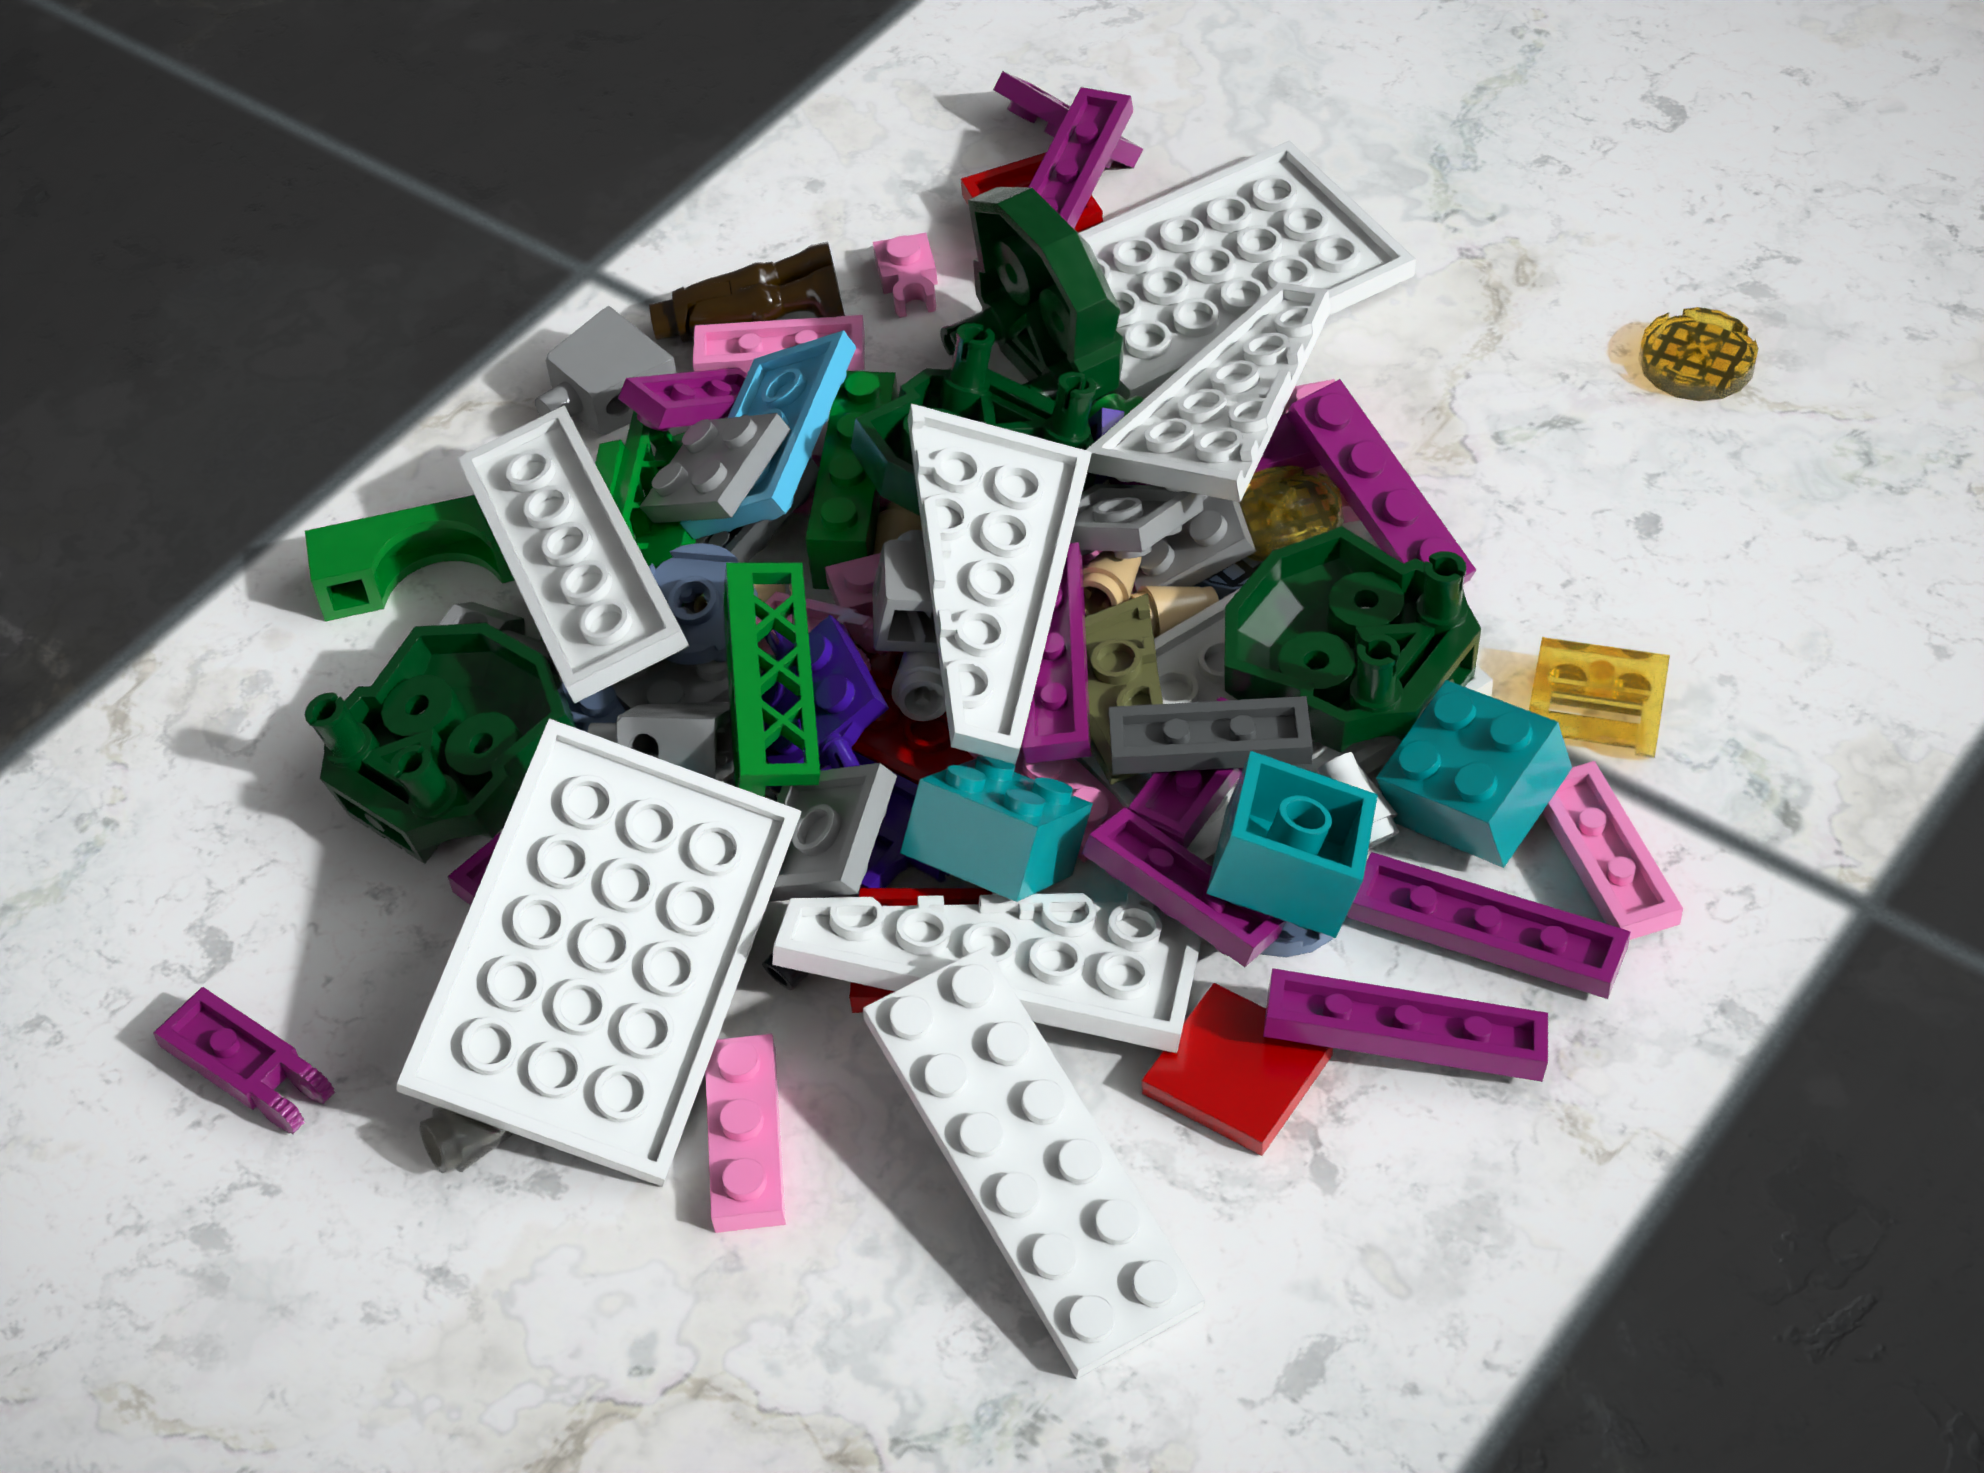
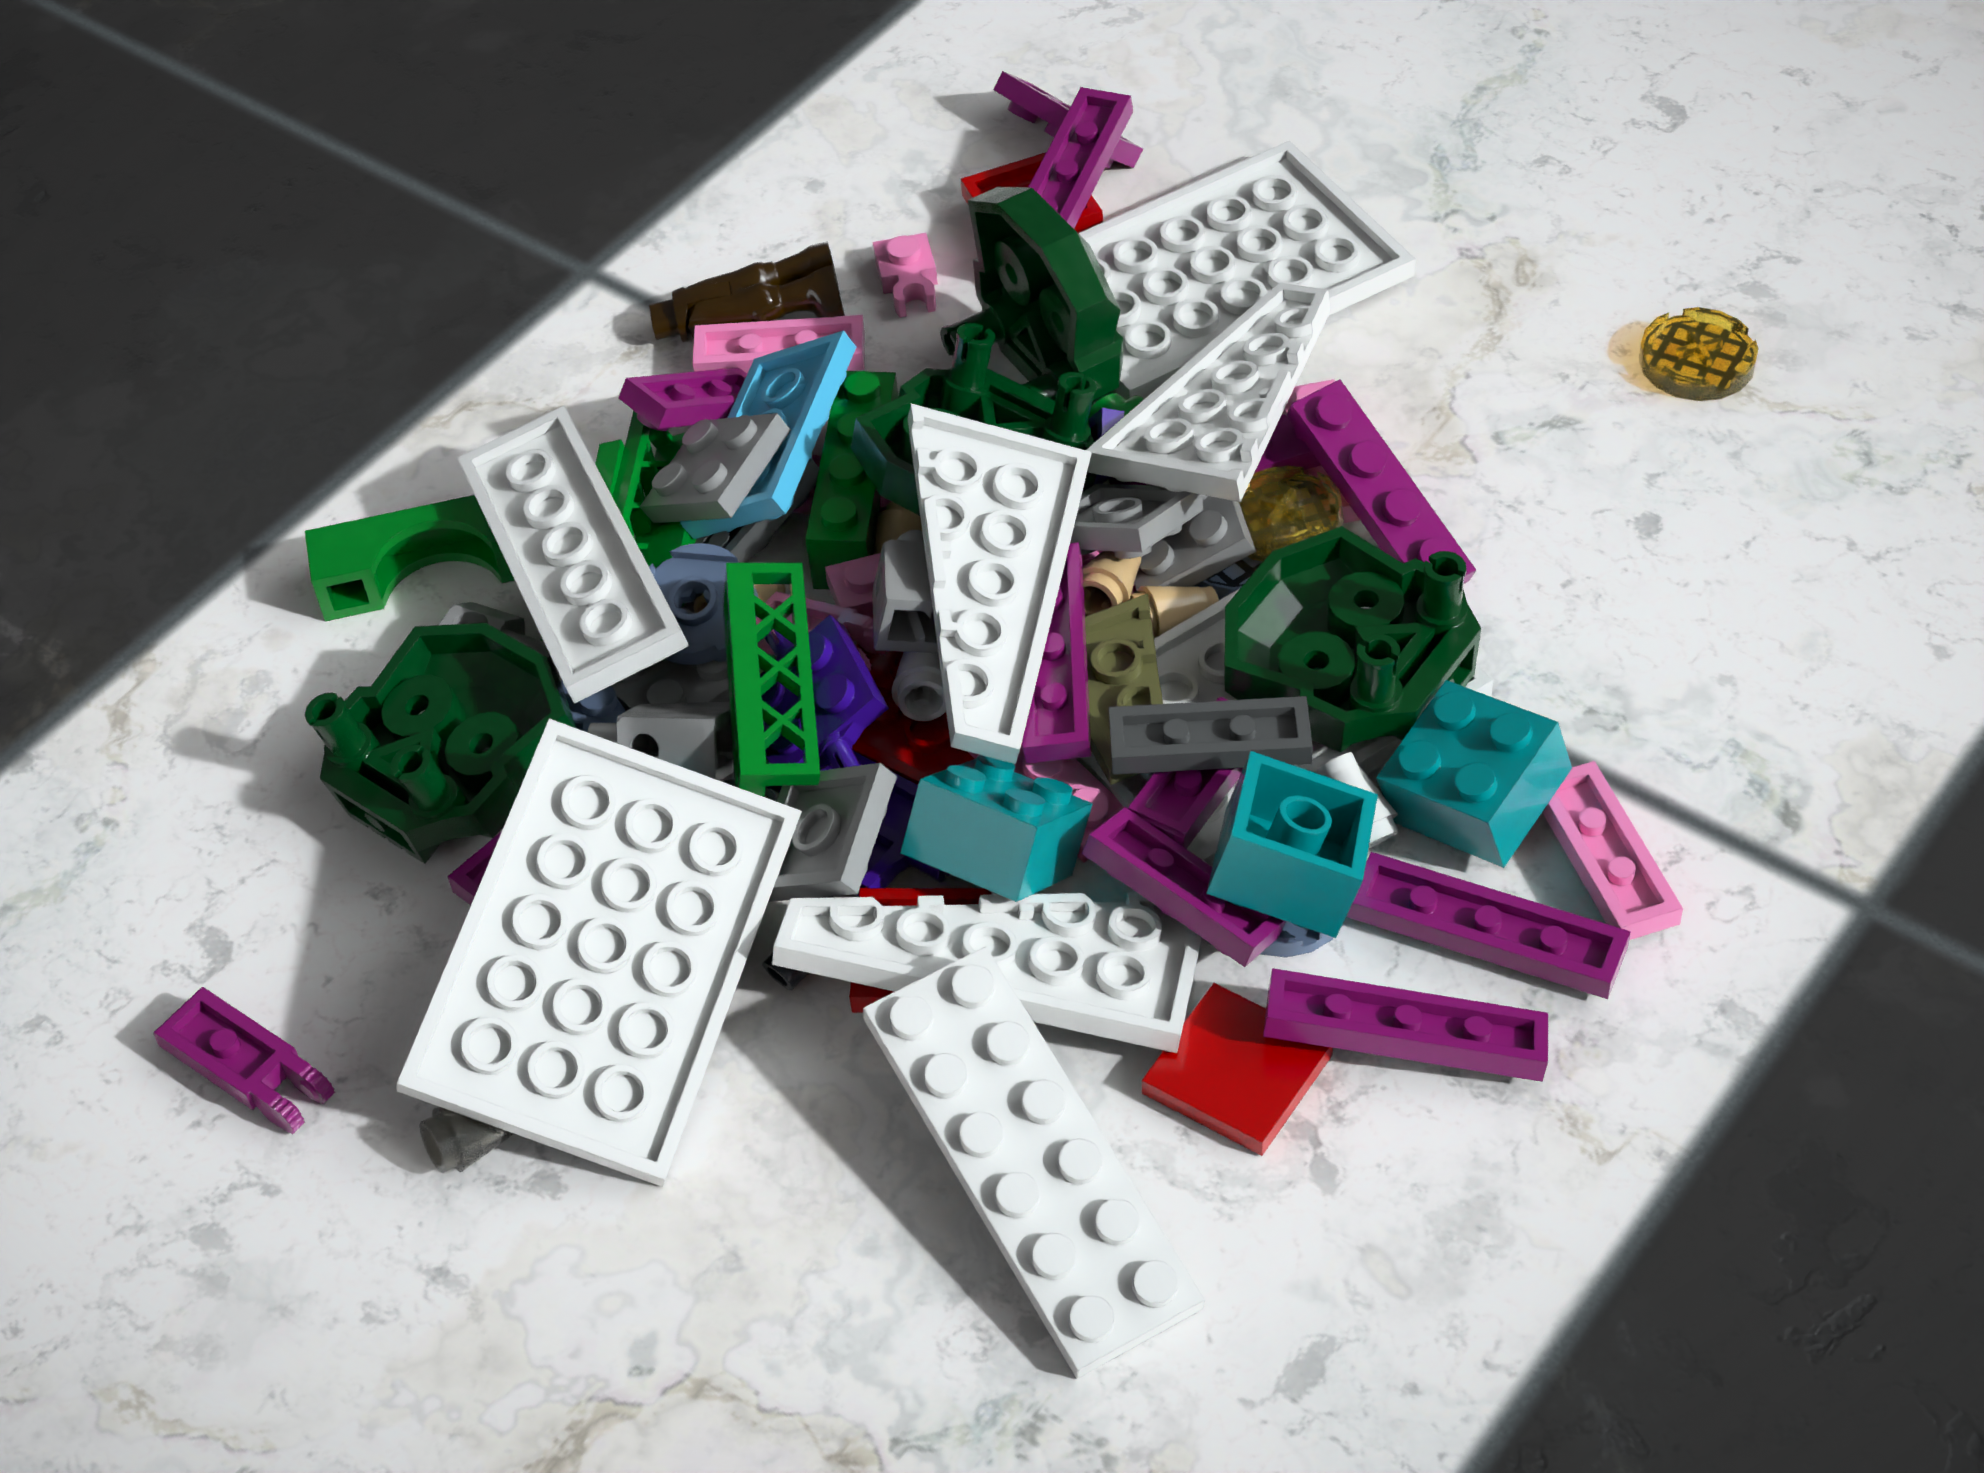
light grey torso [535,306,676,435] -> none
bright pink plate [705,1034,786,1233] -> none
clear yellow plate [1529,637,1670,758] -> none

